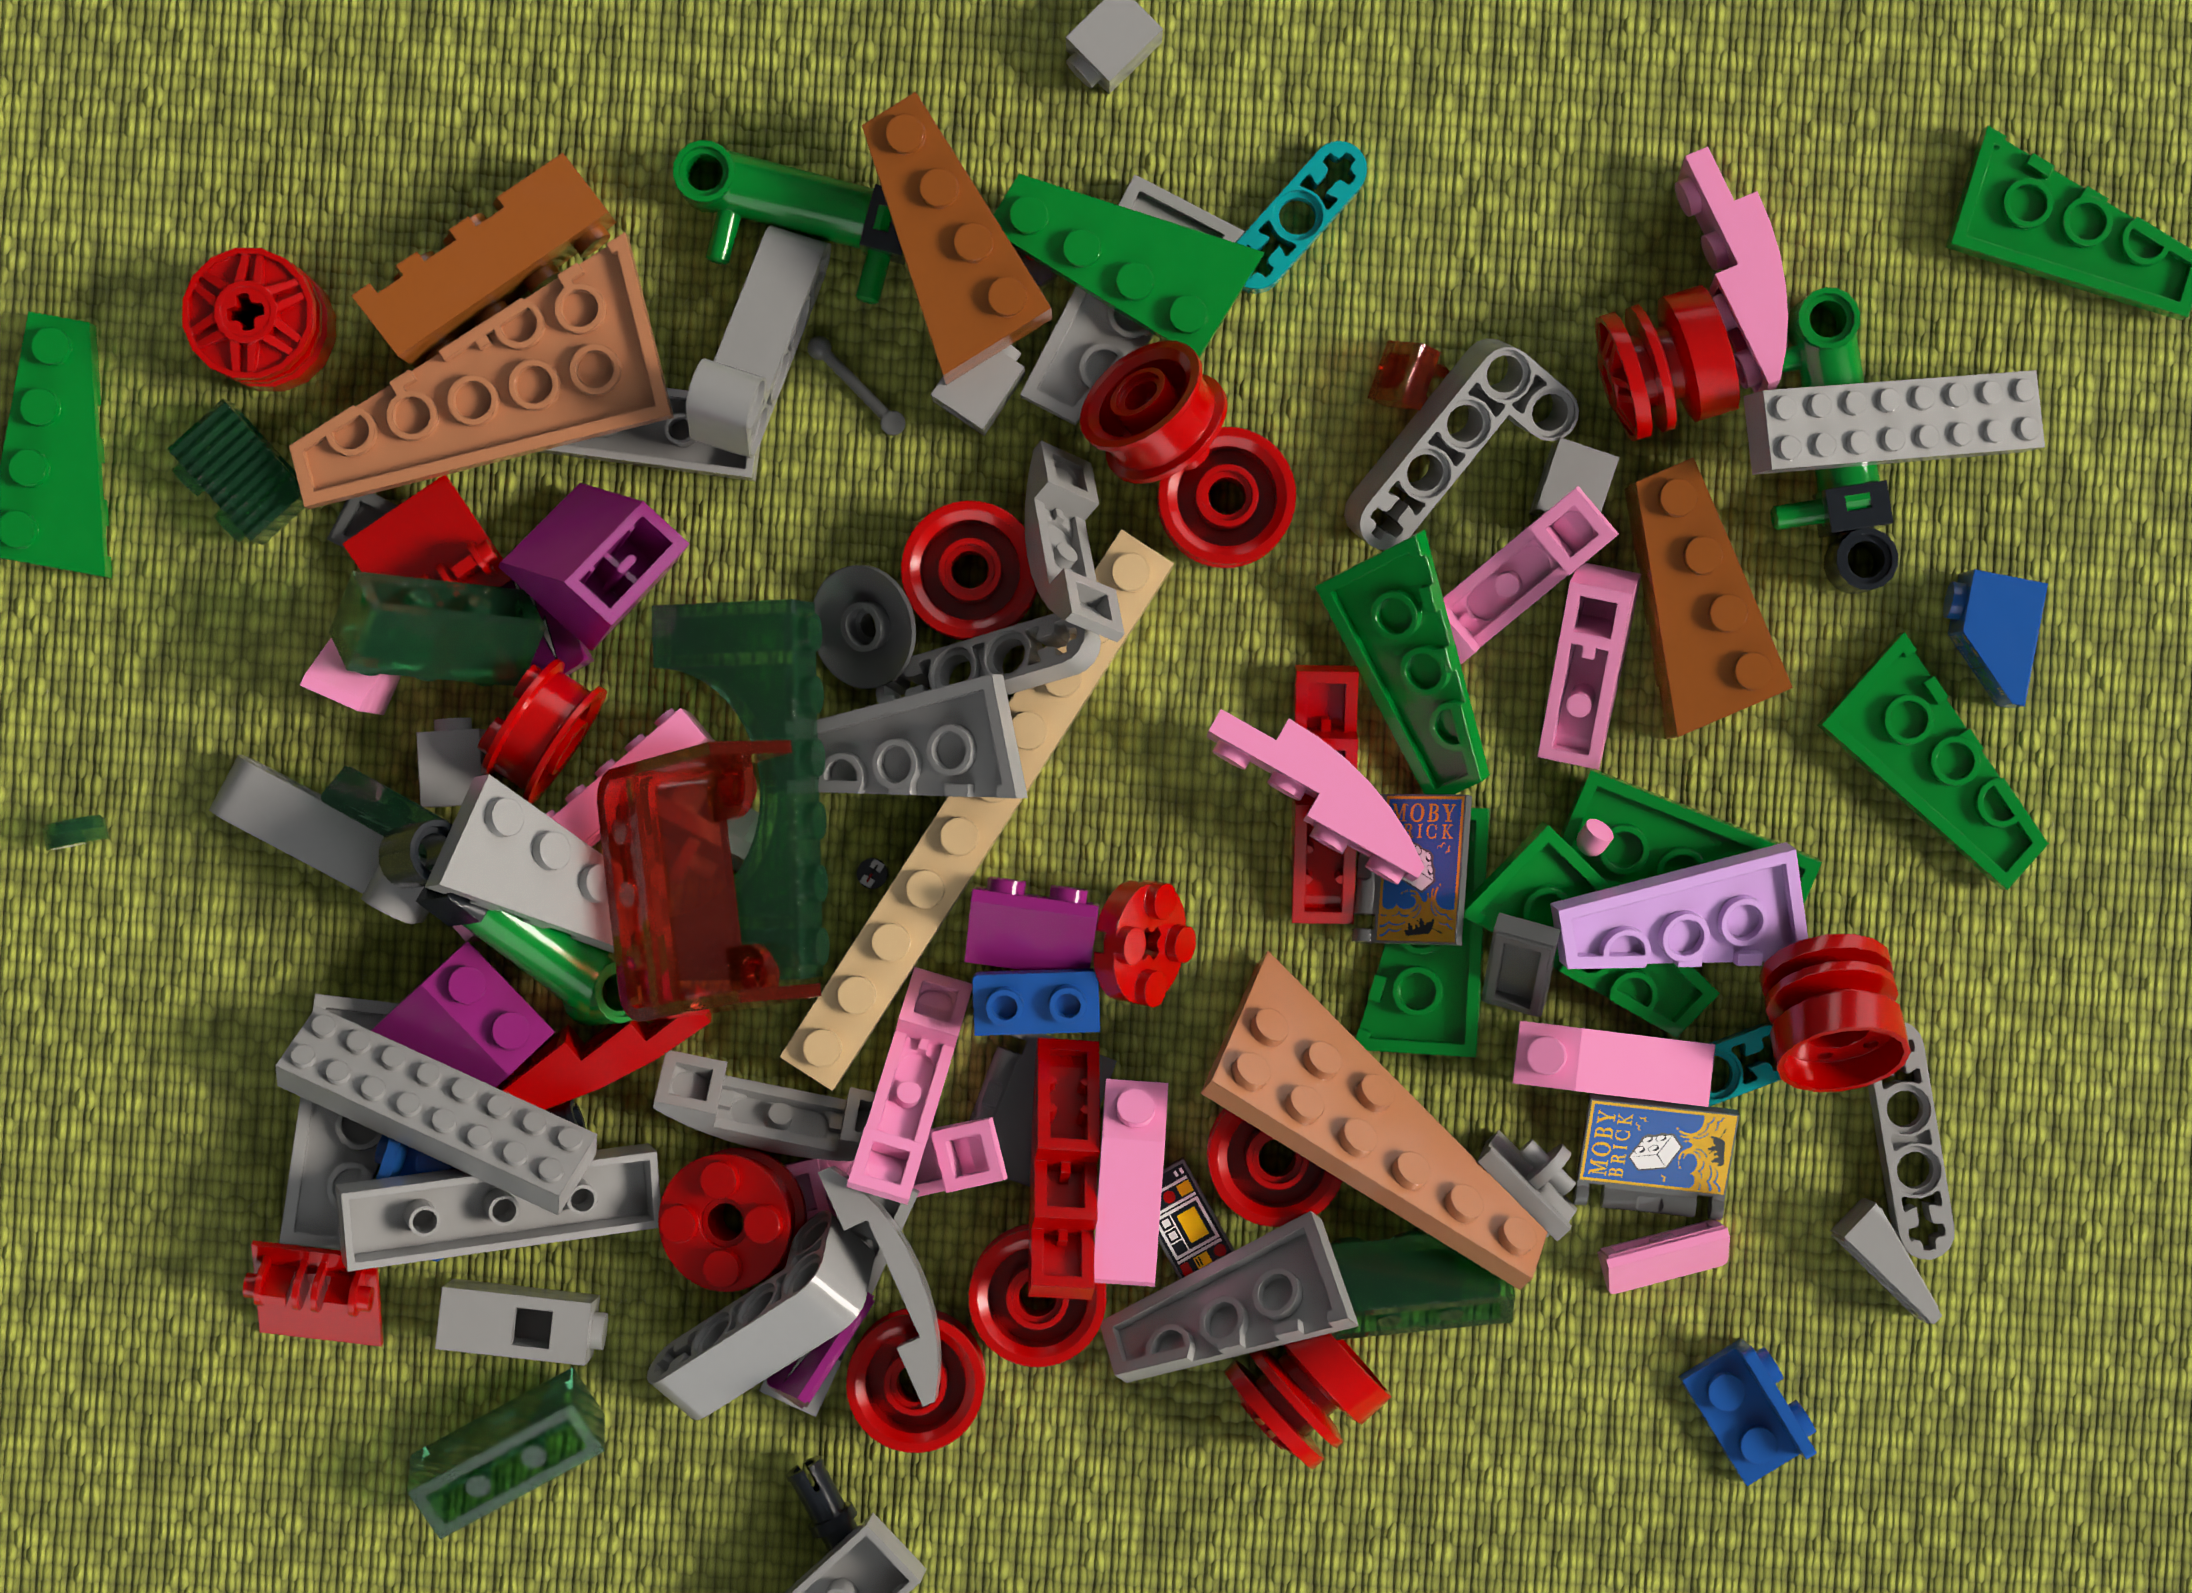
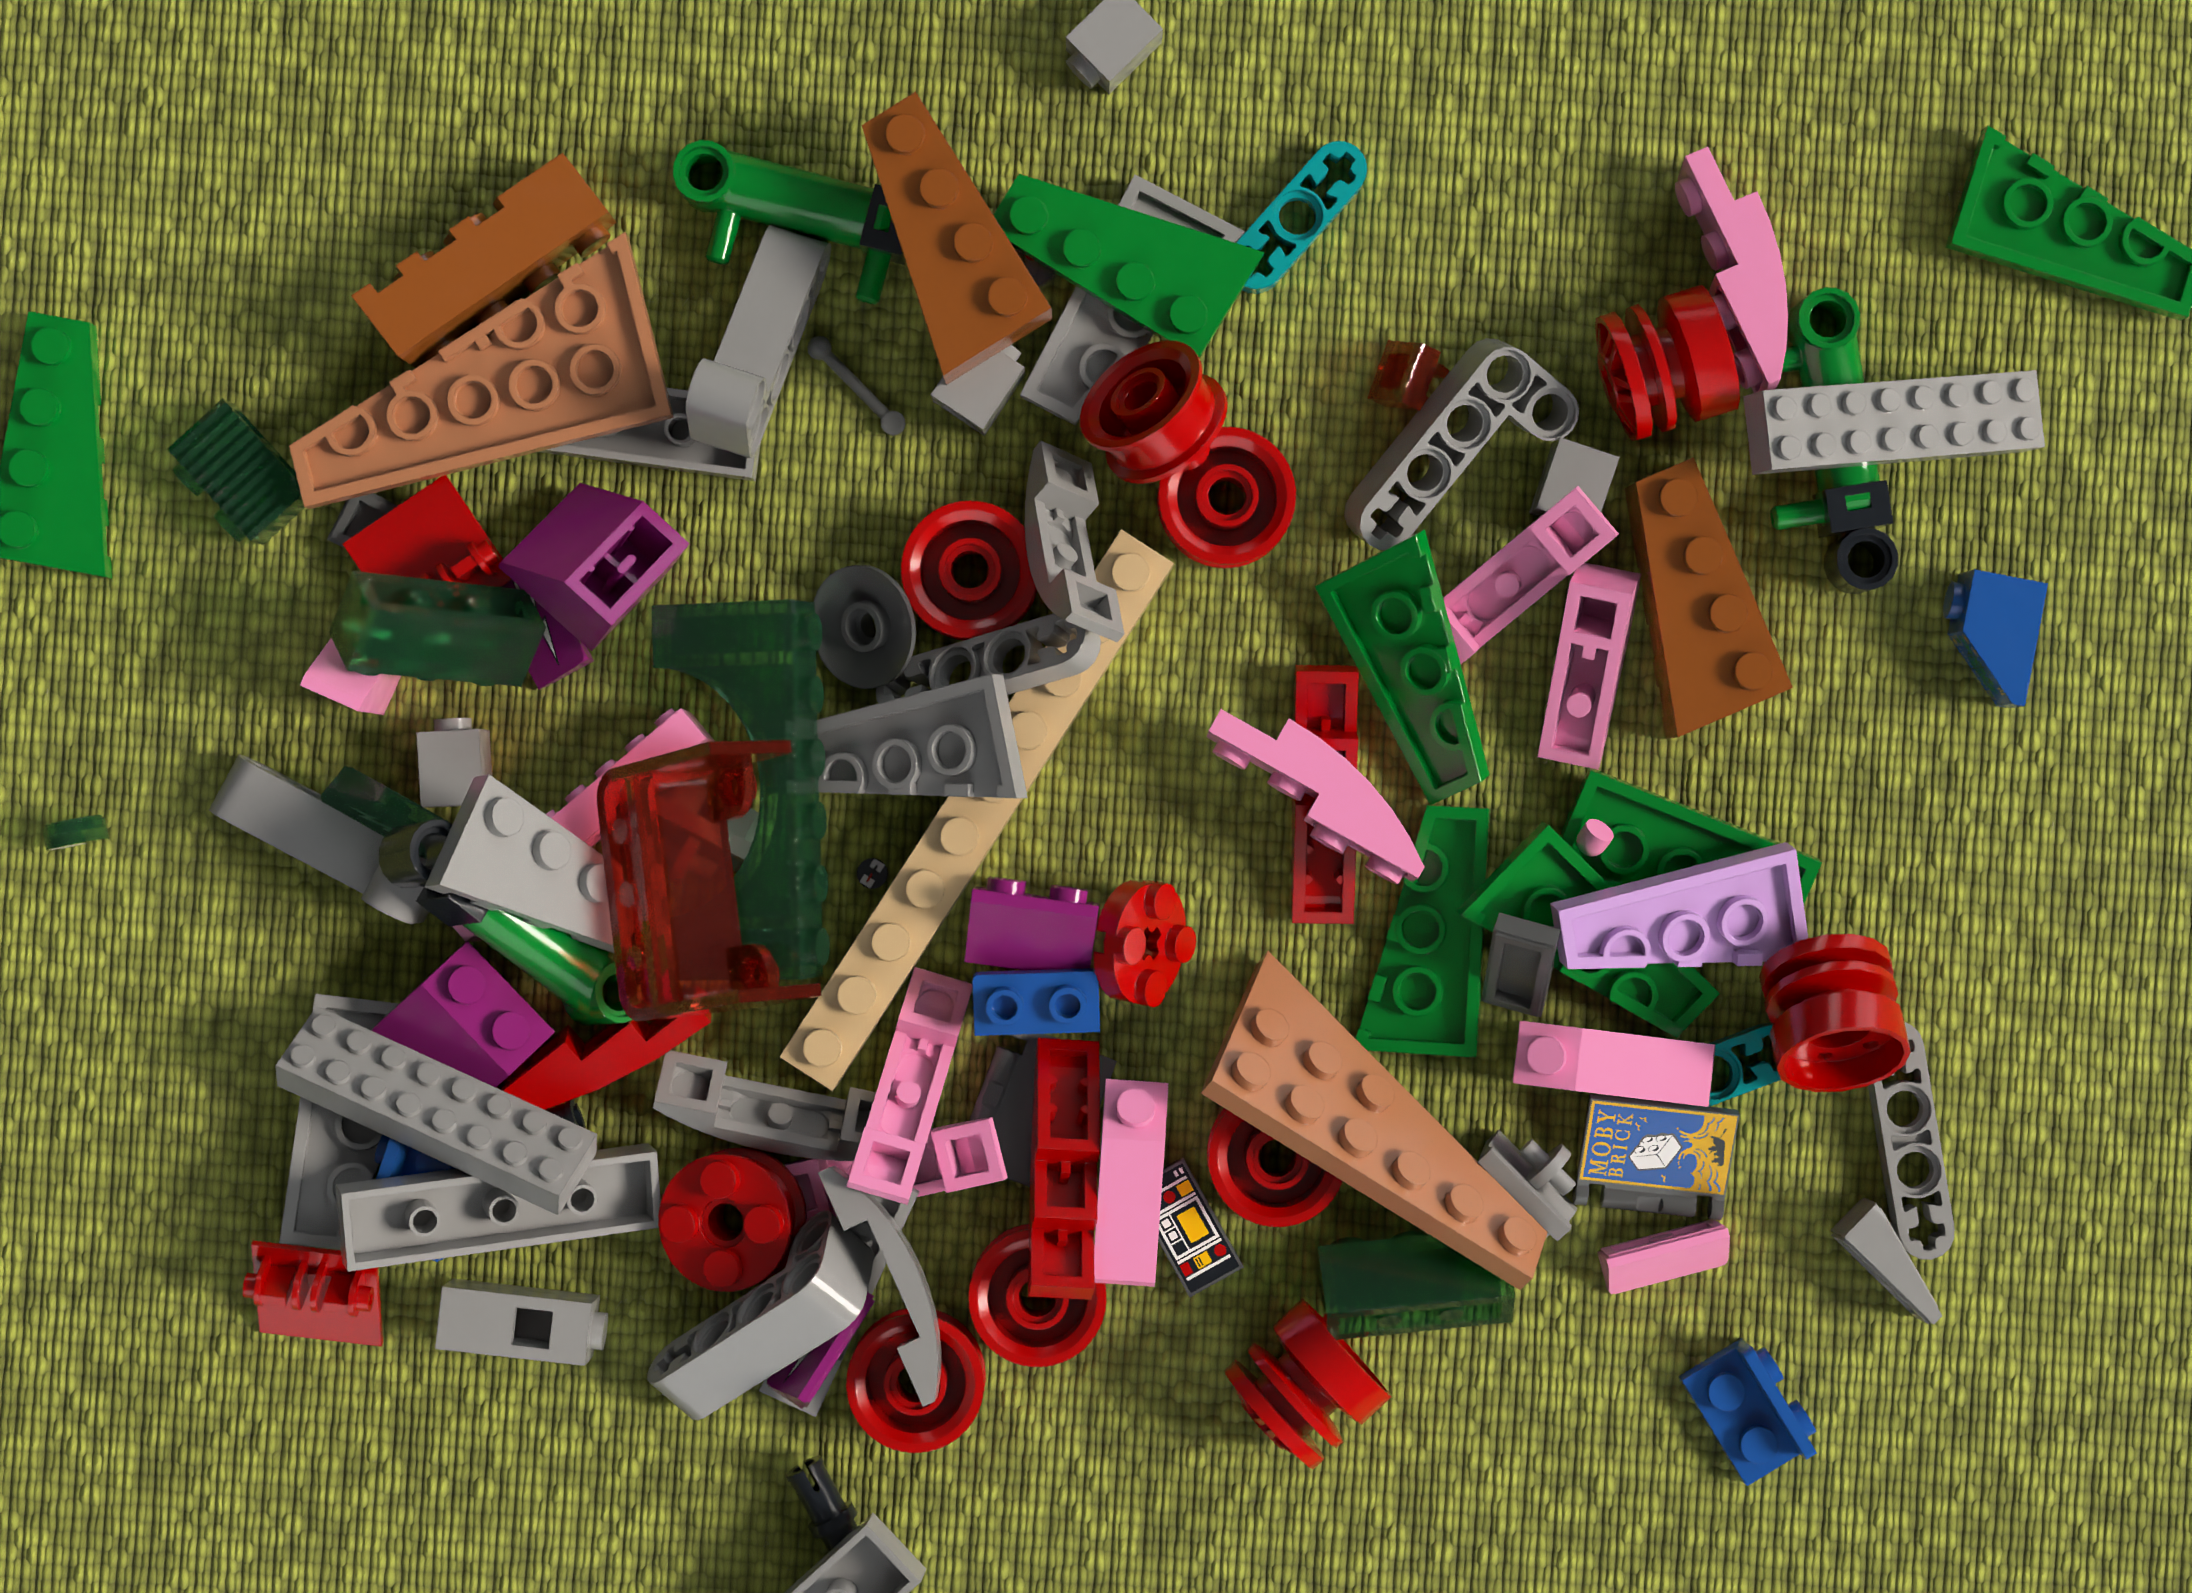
red wheel [182,248,336,392] -> none
clear green brick [407,1367,605,1539] -> none
red wheel [477,658,607,804] -> none
light grey wing [1100,1211,1359,1383] -> none
piece [1352,794,1472,946] -> none
green wing [1817,632,2049,890] -> none

